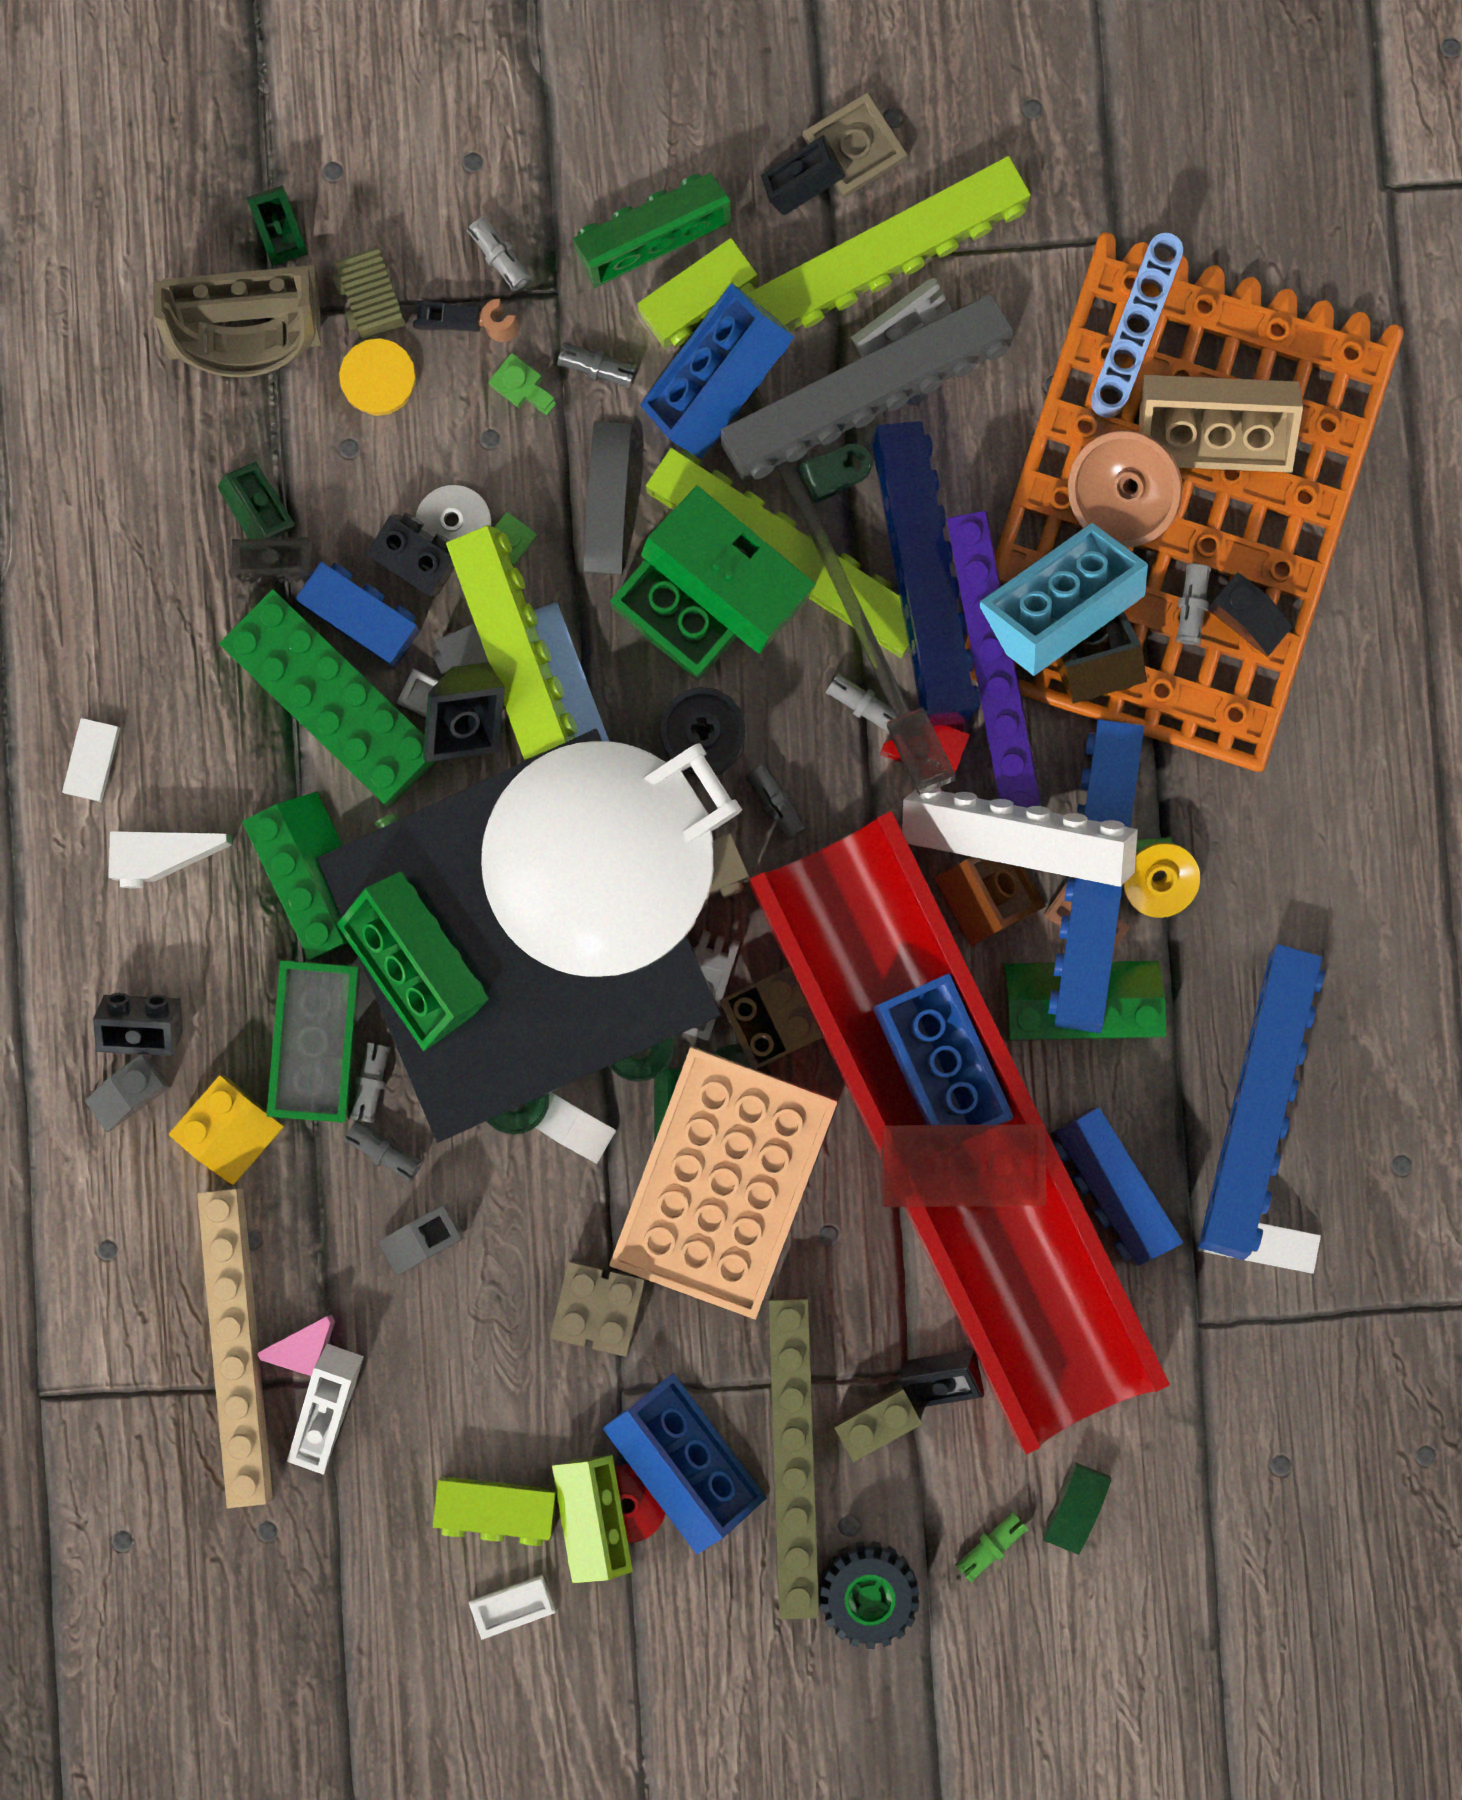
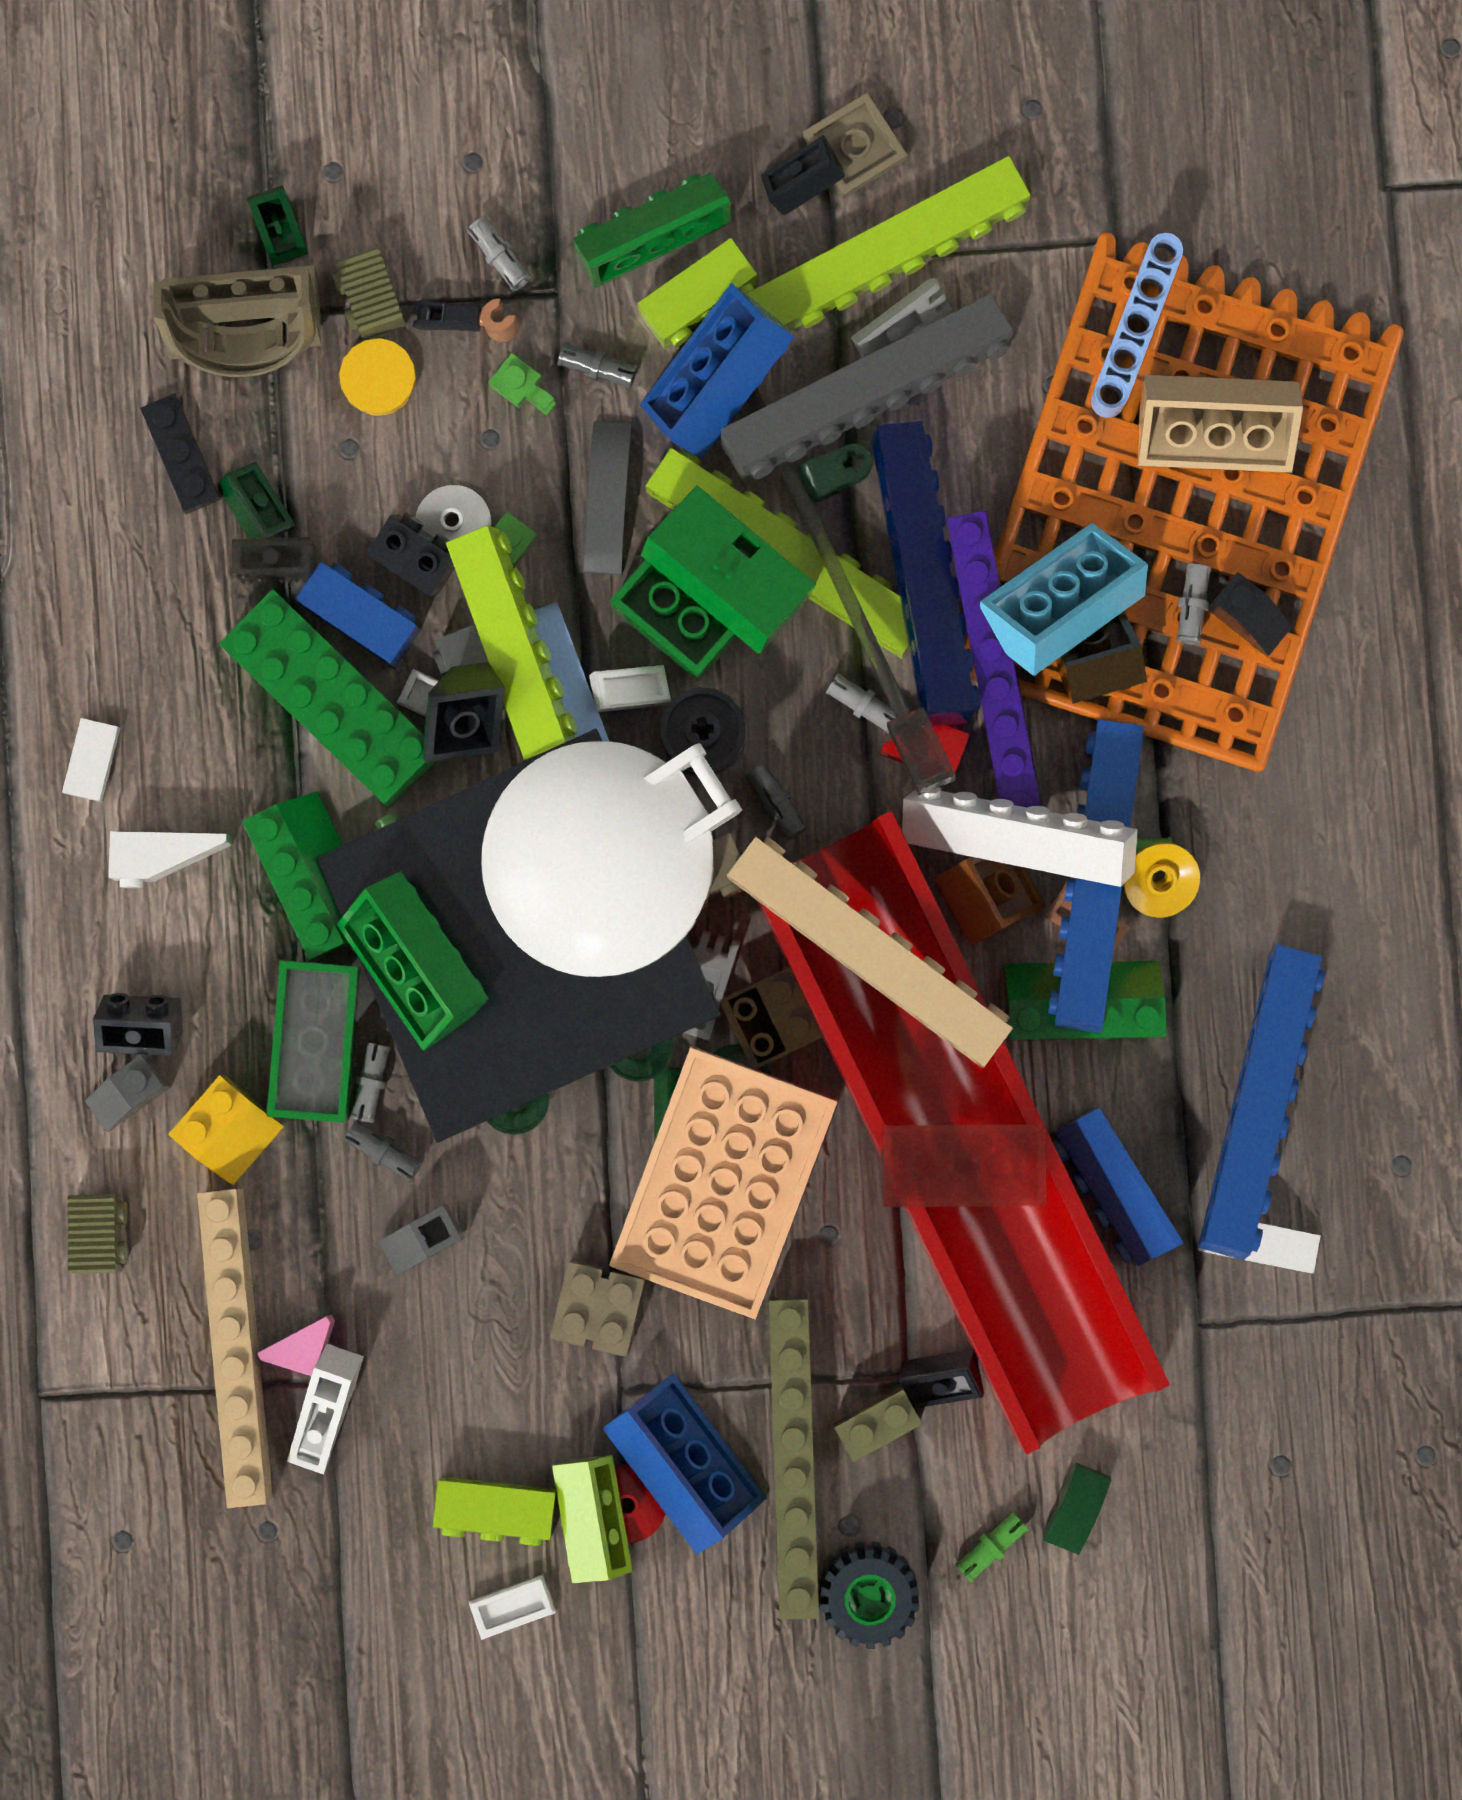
white slope [530,1092,617,1164] -> none
blue slope [872,973,1014,1151] -> none
nougat dish [1068,430,1183,548] -> none
none -> olive brick [67,1194,128,1274]
none -> black plate [140,393,221,514]
none -> white tile [589,665,671,713]
none -> tan brick [727,837,1013,1068]

